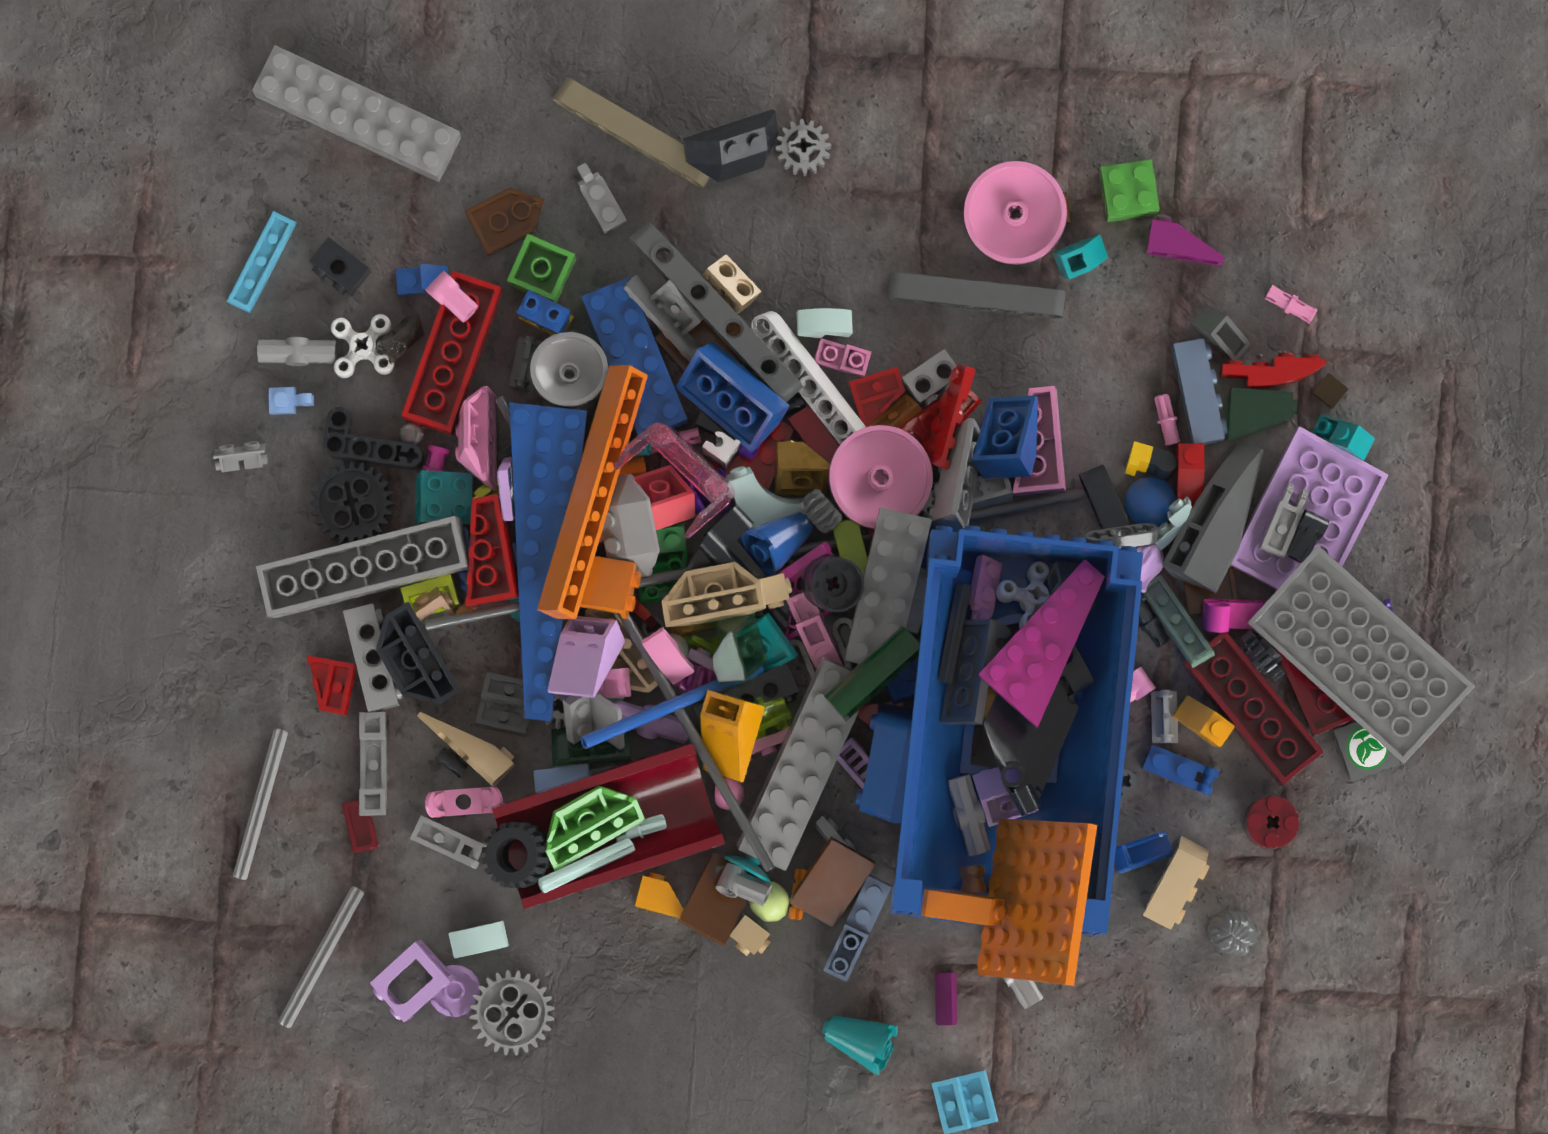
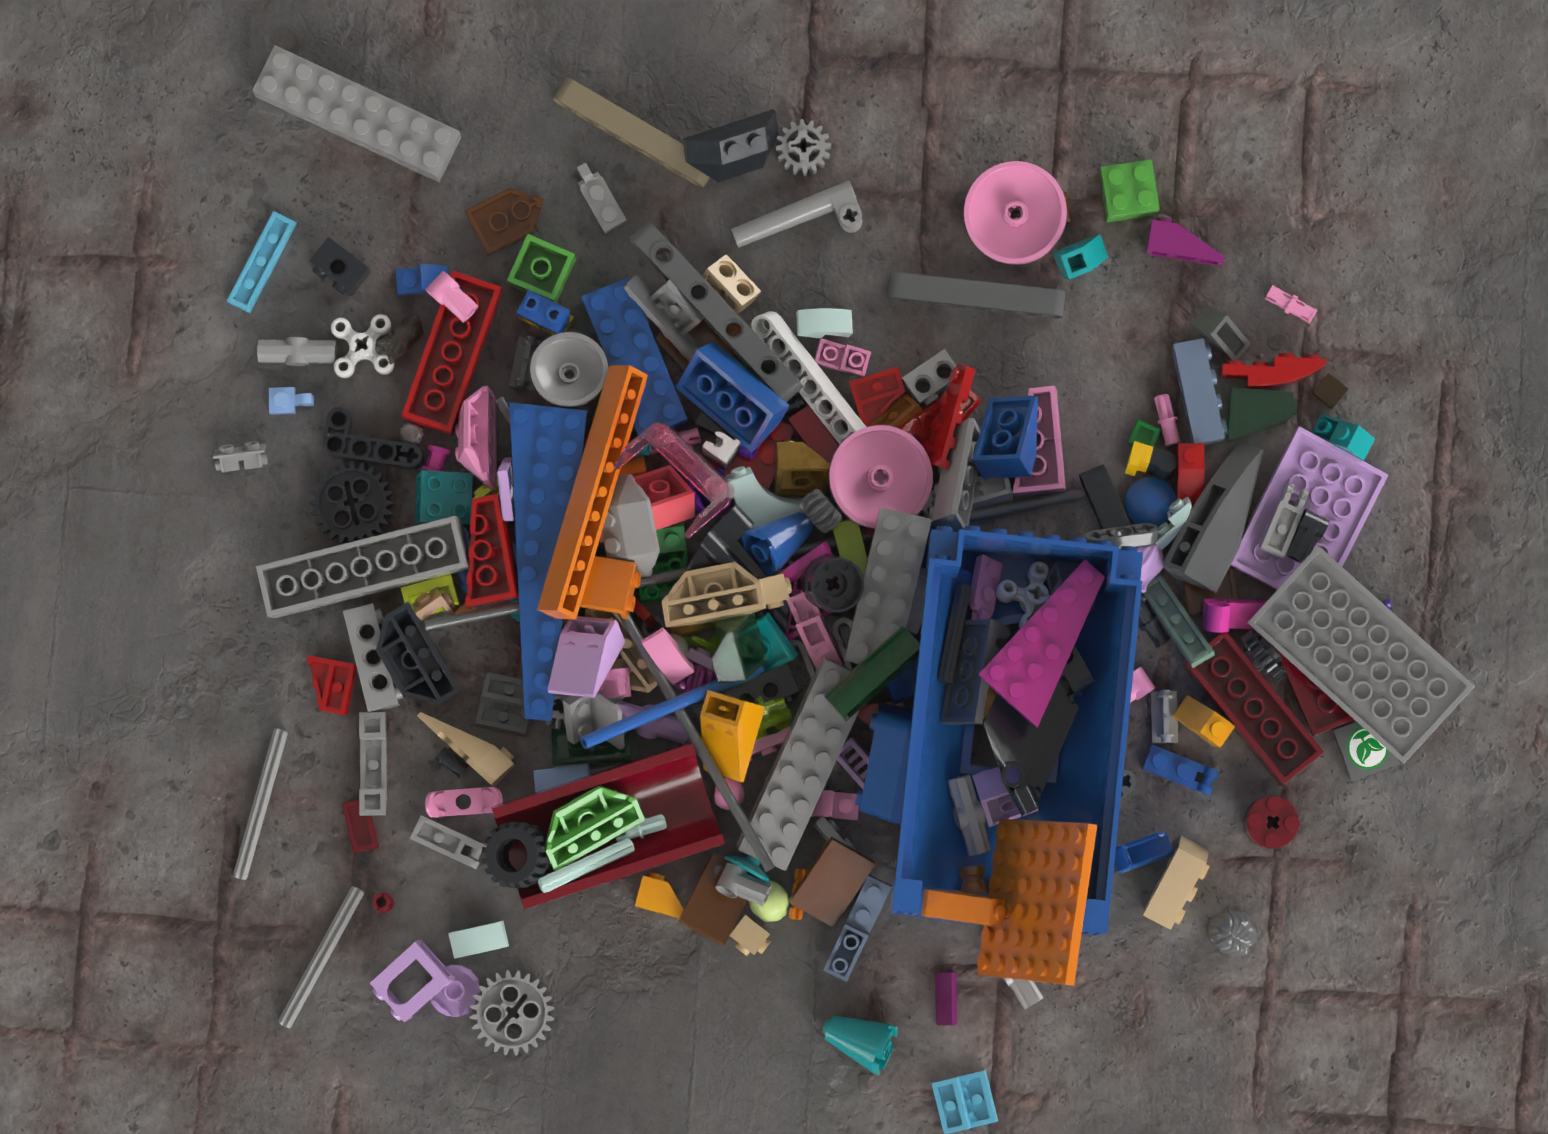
none -> dark red pin [373,892,394,913]
none -> light grey axle [731,180,863,248]
none -> bright pink slope [811,790,859,821]
none -> green tile [1127,419,1161,447]

